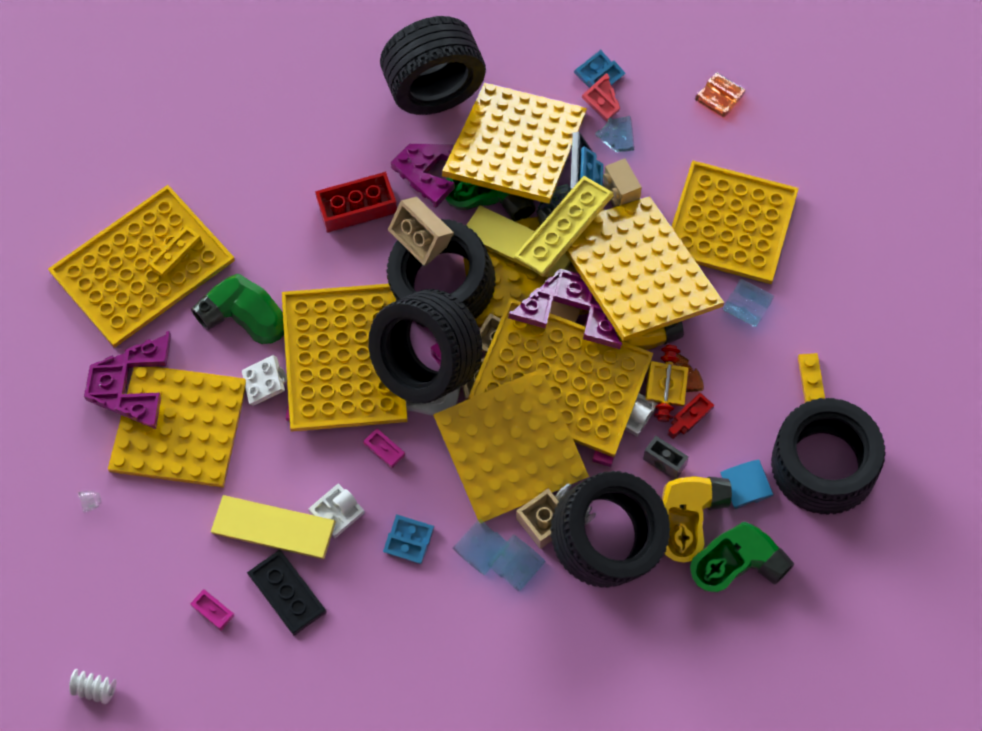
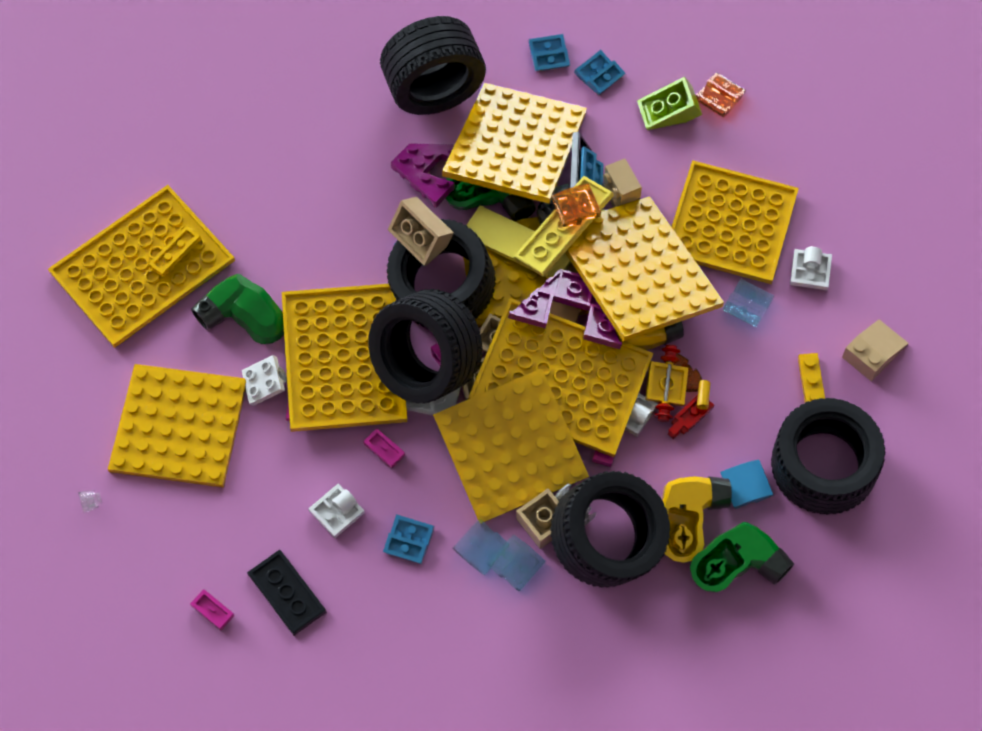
white piece [69,669,117,704] -> none
magenta wing [84,331,171,429] -> none
light yellow tile [211,495,336,560] -> none
red brick [315,172,397,233] -> none
coral wing [582,73,620,122] -> none
clear light blue slope [595,116,634,152] -> none
dark grey brick [643,436,689,480] -> none
none -> dark azure slope [528,34,570,71]
none -> clear orange slope [551,184,601,227]
none -> lime slope [637,77,702,130]
none -> yellow axle [697,380,711,410]
none -> white plate [790,247,832,290]
none -> tan slope [842,319,908,382]

